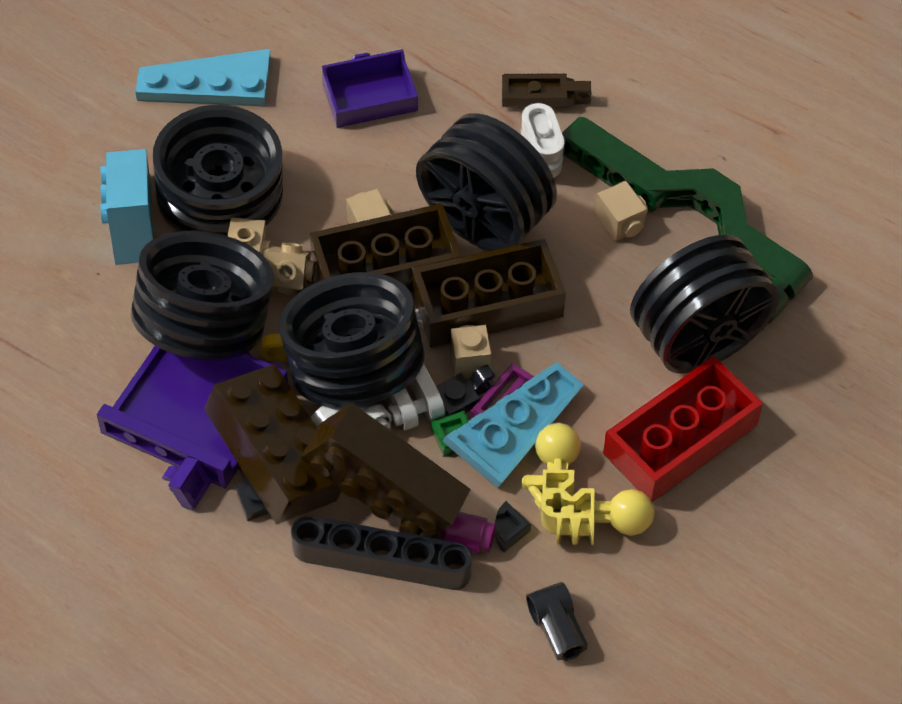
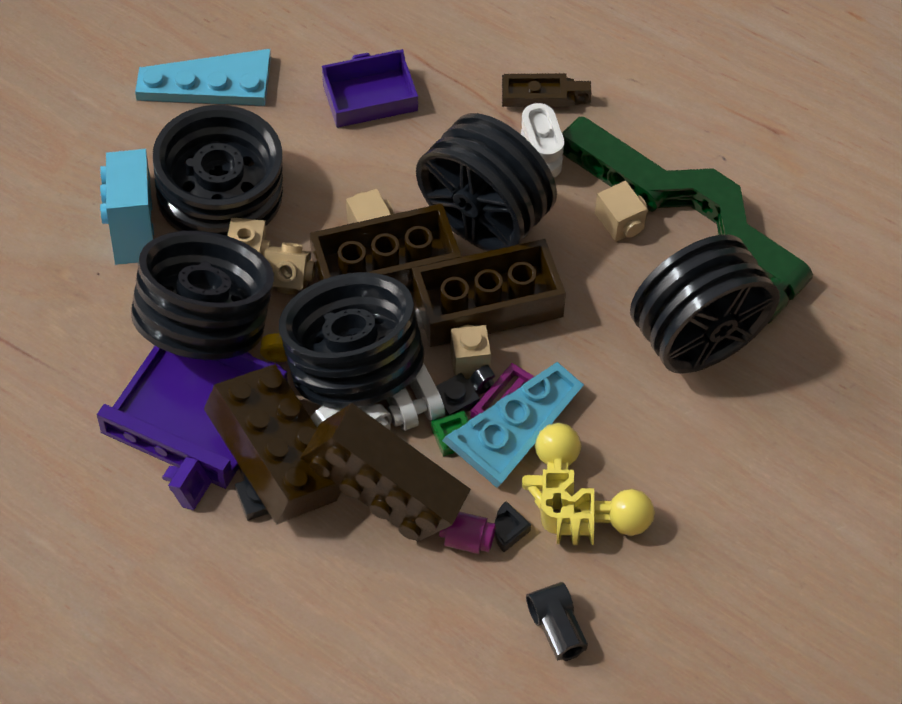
black beam [291,516,472,590] -> none
red brick [603,356,763,502] -> none

